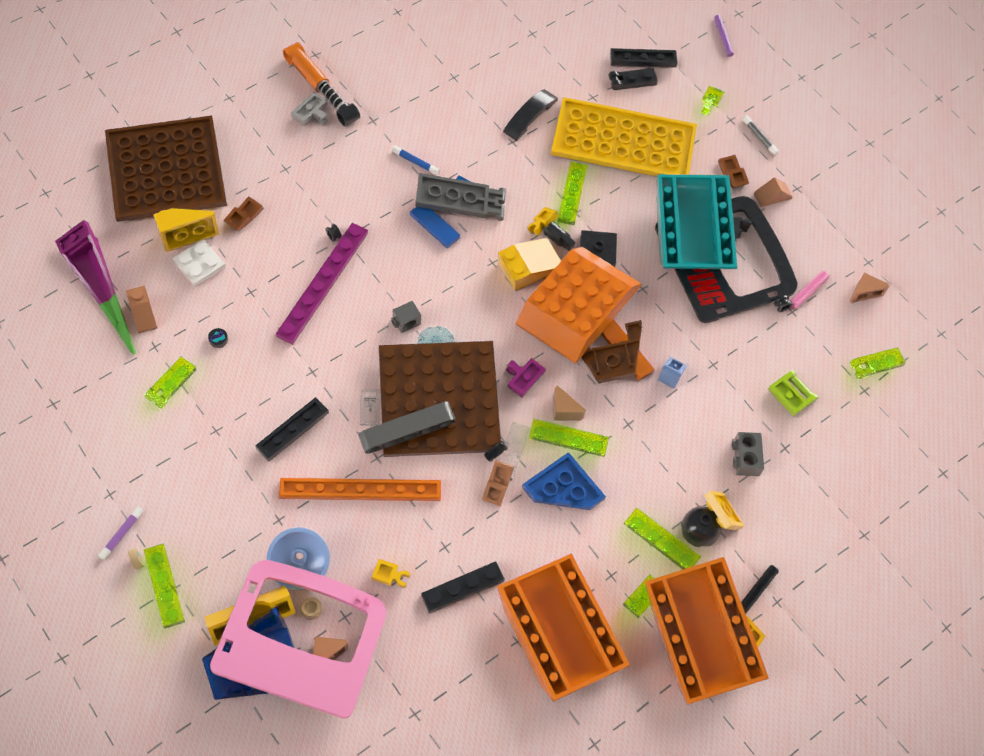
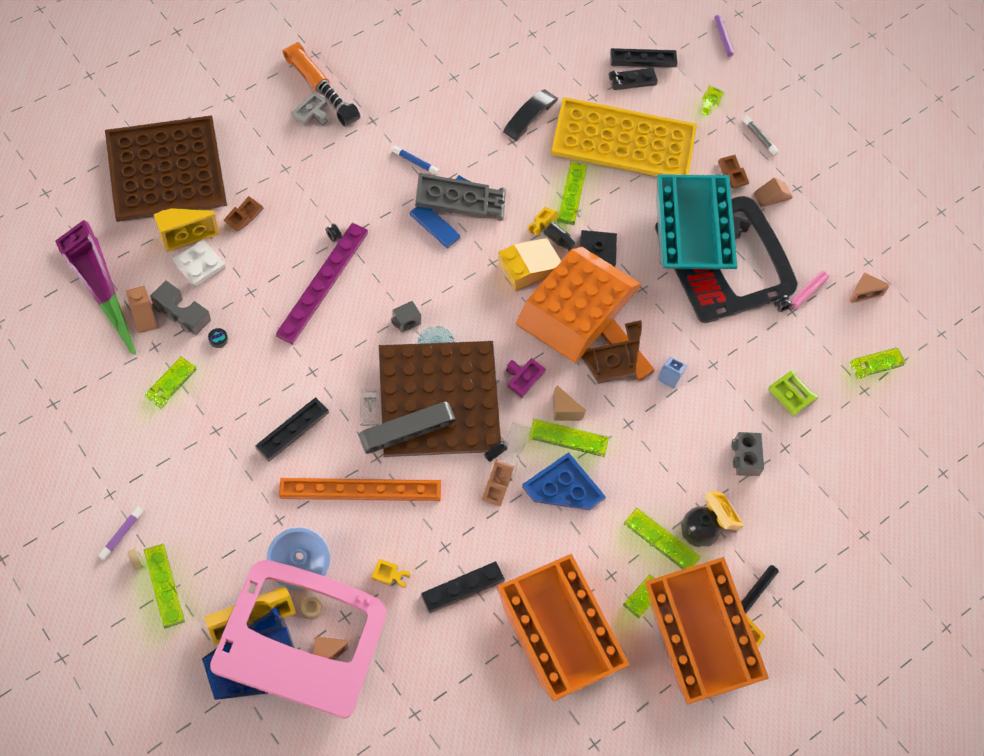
none -> dark grey arch [150,280,211,336]

